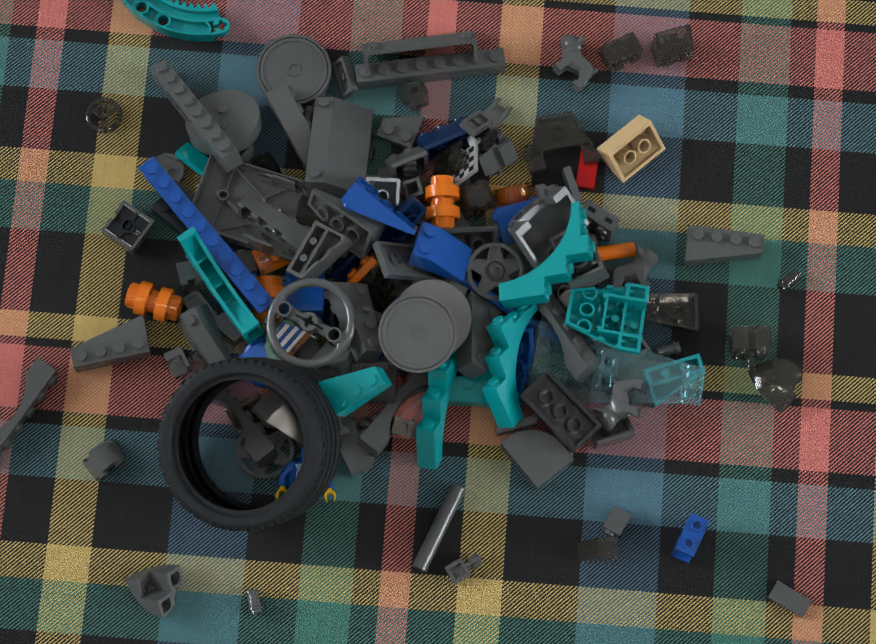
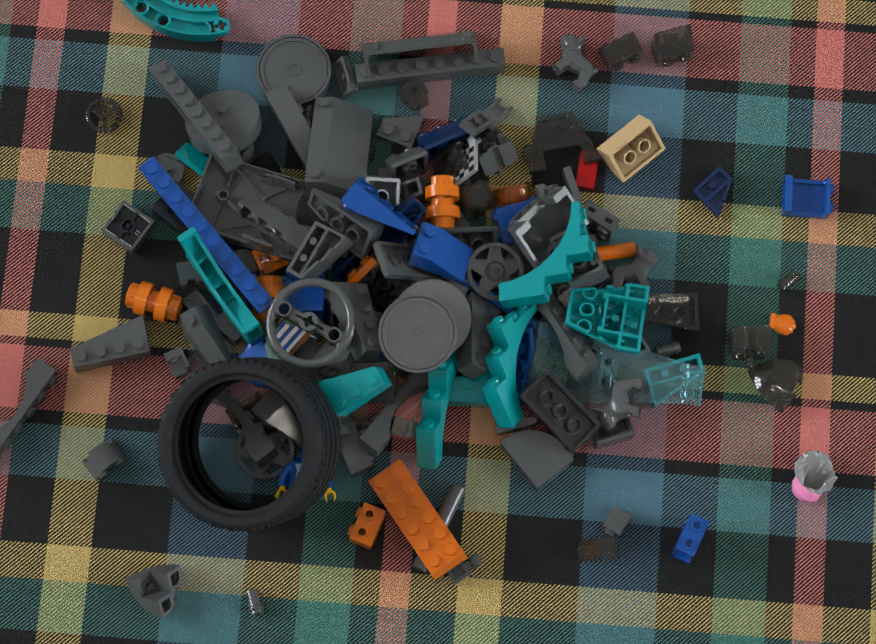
dark grey wedge [683,225,765,267] -> none
dark grey tile [768,581,812,618] -> none
none -> orange brick [347,502,386,550]
none -> orange brick [368,459,468,580]
none -> dark blue wing [692,166,733,218]
none -> orange animal [768,313,796,335]
none -> blue panel [782,175,834,219]
none -> light grey hair [792,450,838,503]

